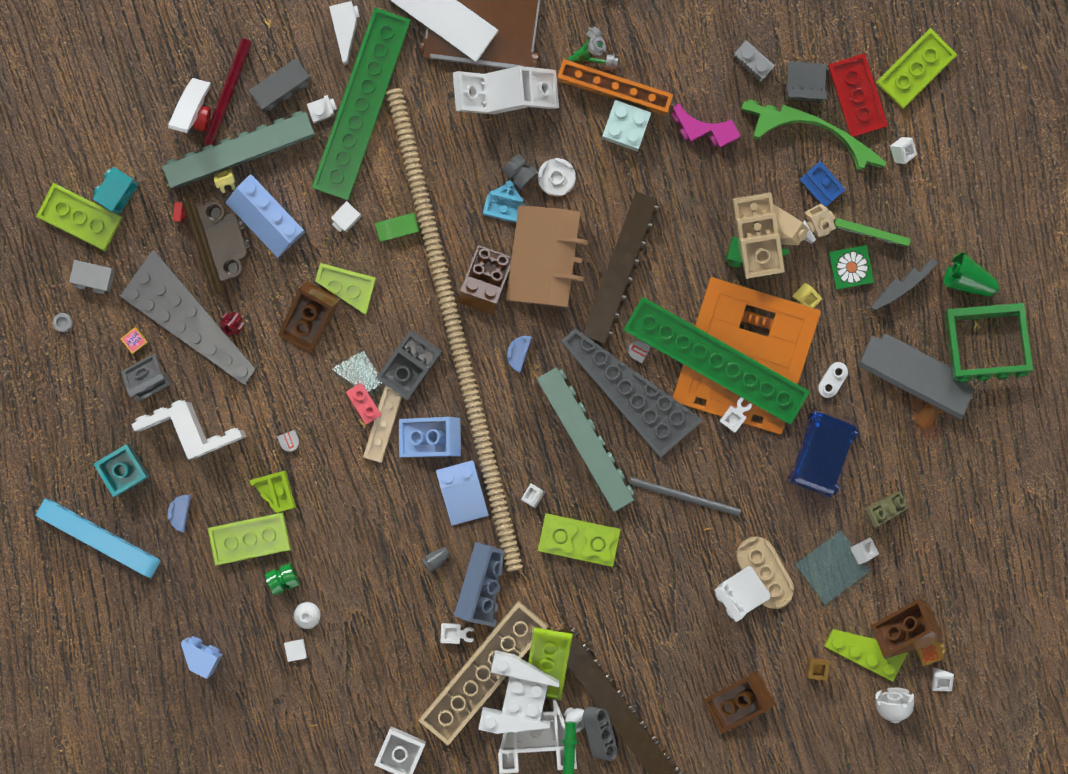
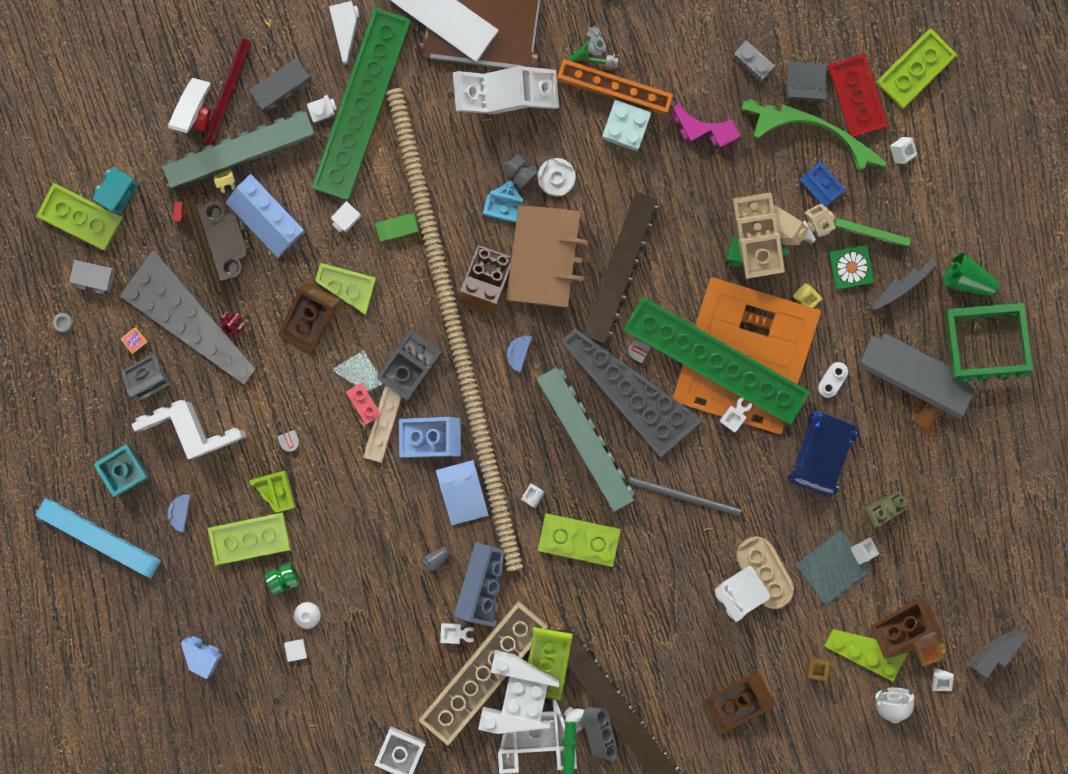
none -> dark grey slope [967,630,1028,678]

